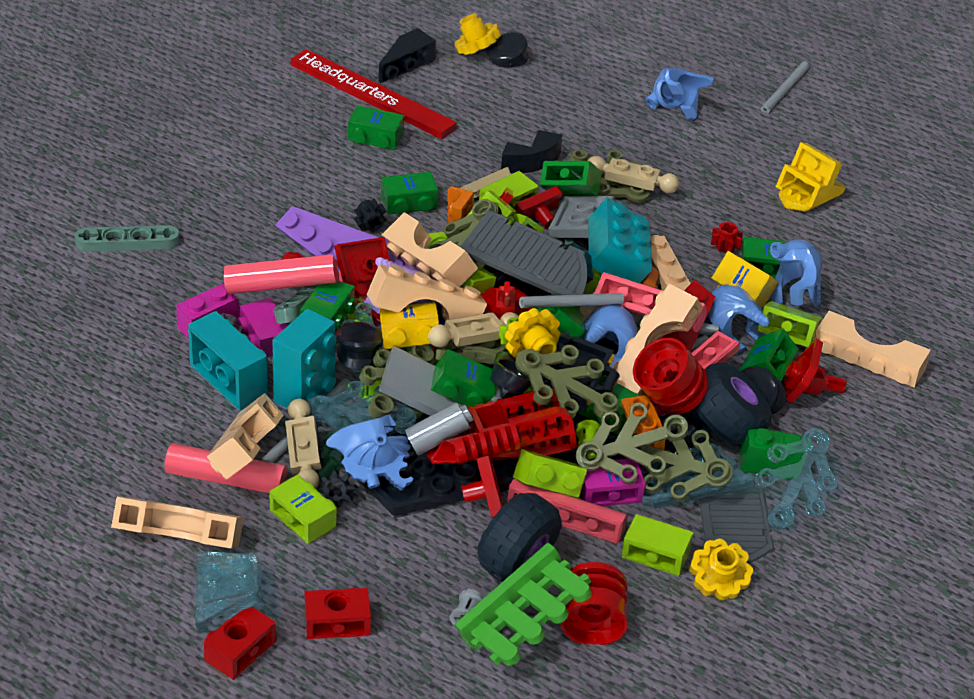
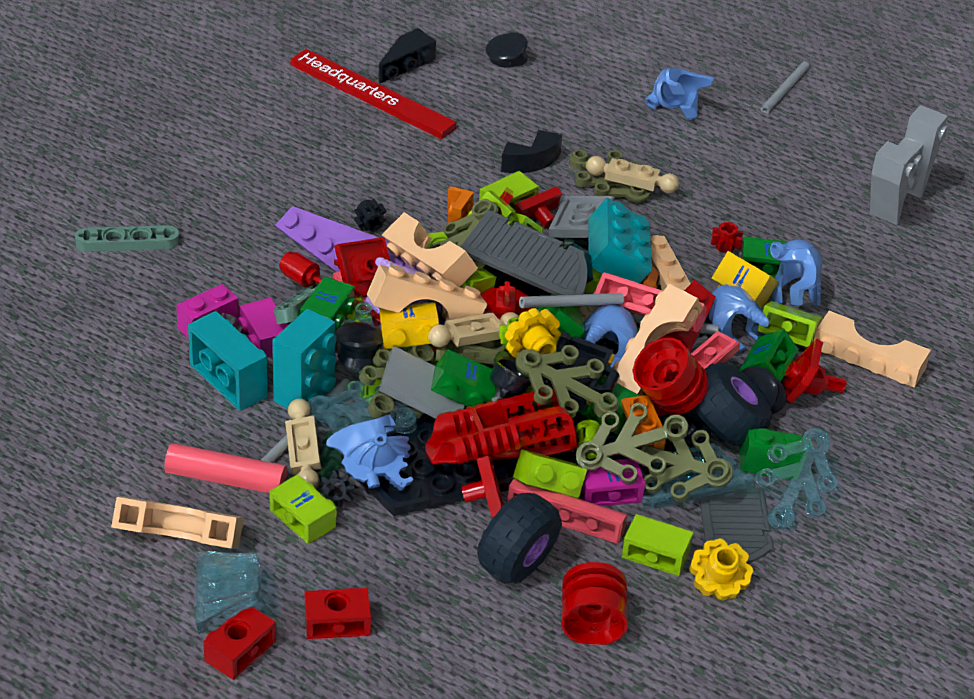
light nougat arch [207,393,283,480] -> none
coral brick [224,254,339,294] -> none
green brick [348,105,404,150] -> none
green brick [381,172,438,215] -> none
light grey brick [405,402,473,456] -> none
light grey bush [450,589,485,626] -> none
yellow plant [454,13,501,55] -> none
bright green fence [454,543,592,666] -> none
tan plate [460,167,511,198] -> none
green brick [540,161,602,196] -> none
yellow piece [775,142,846,211] -> none
none -> light grey wedge [870,105,948,225]

